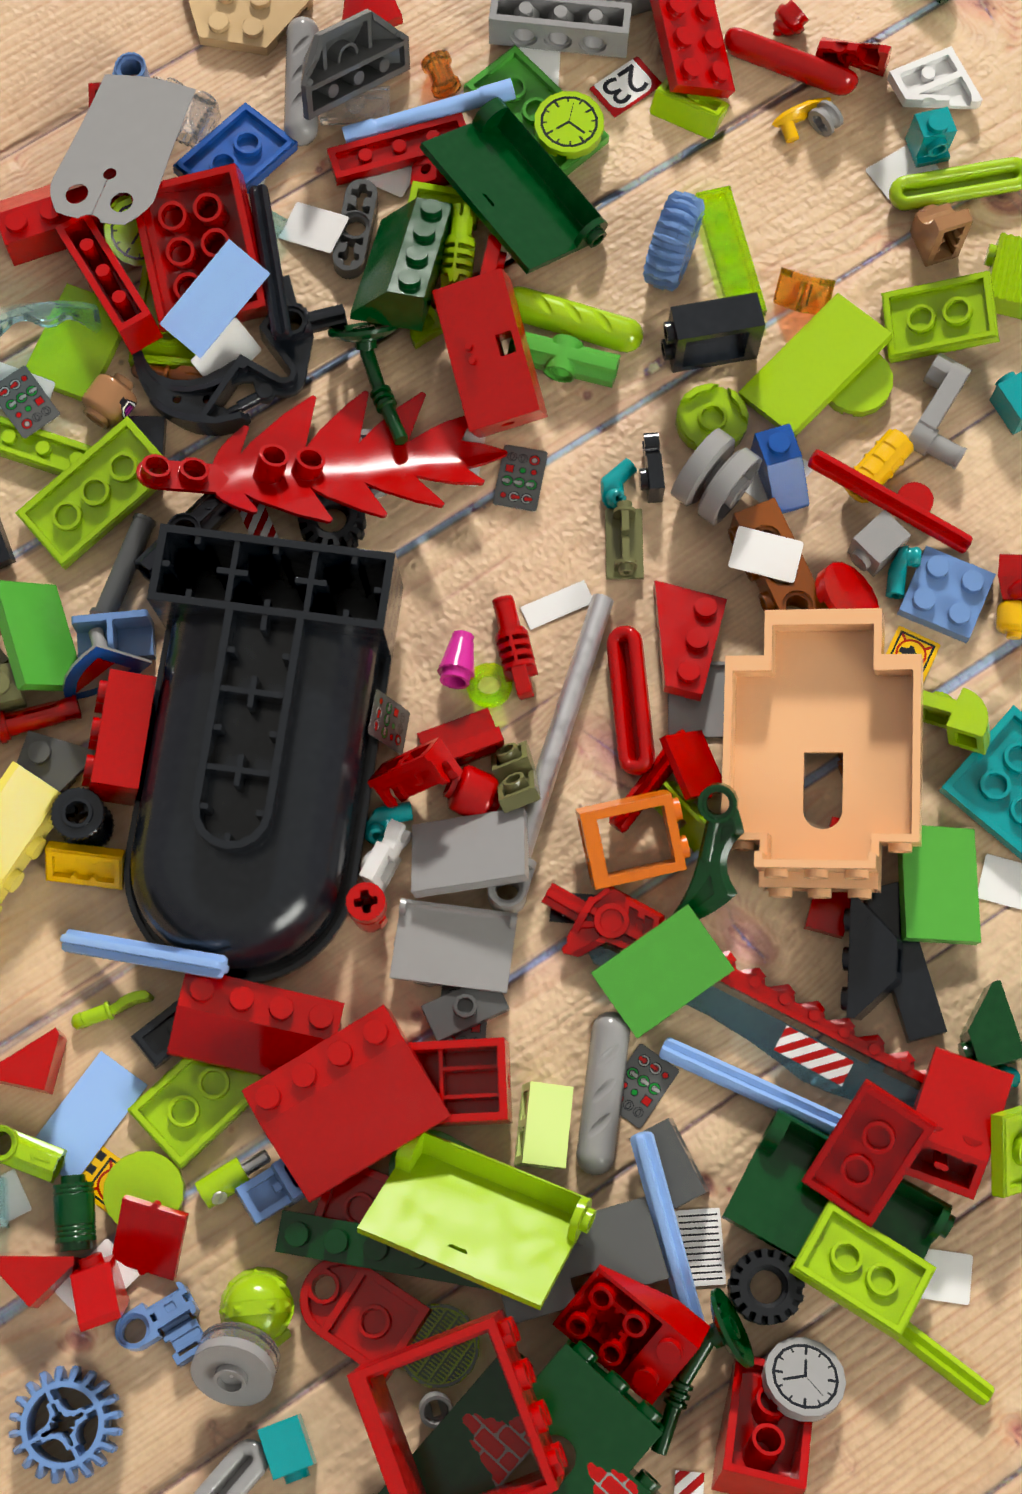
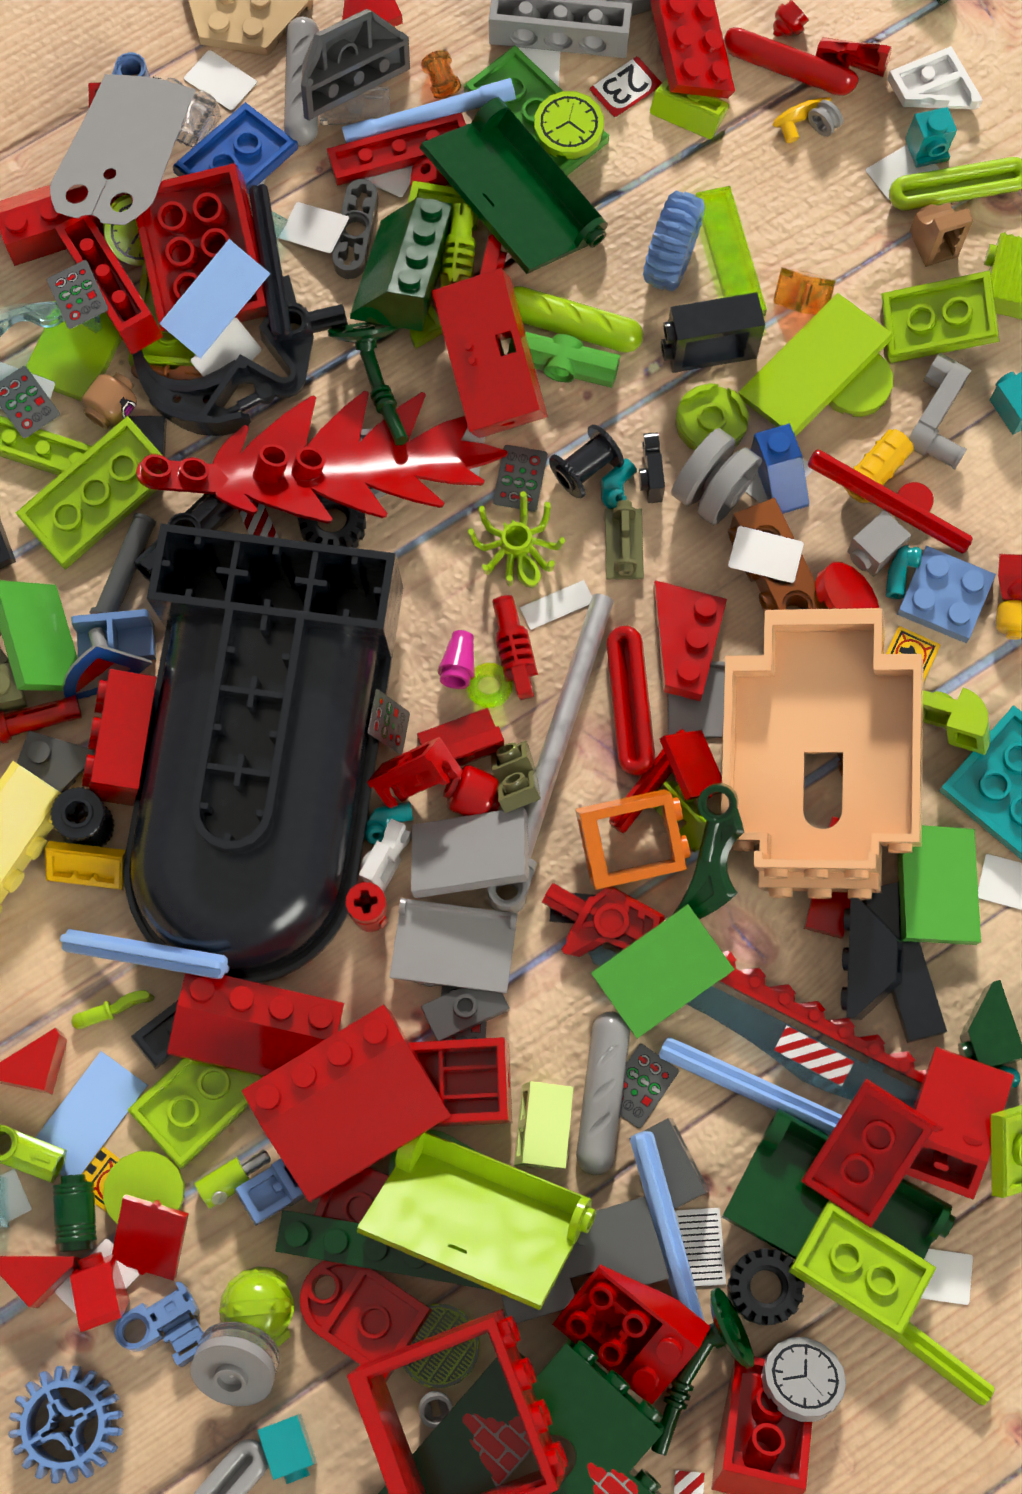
none -> dark grey sticker [47,260,108,329]
none -> white sticker [184,50,257,111]
none -> lime animal [468,491,565,588]
none -> black hose [549,424,624,498]

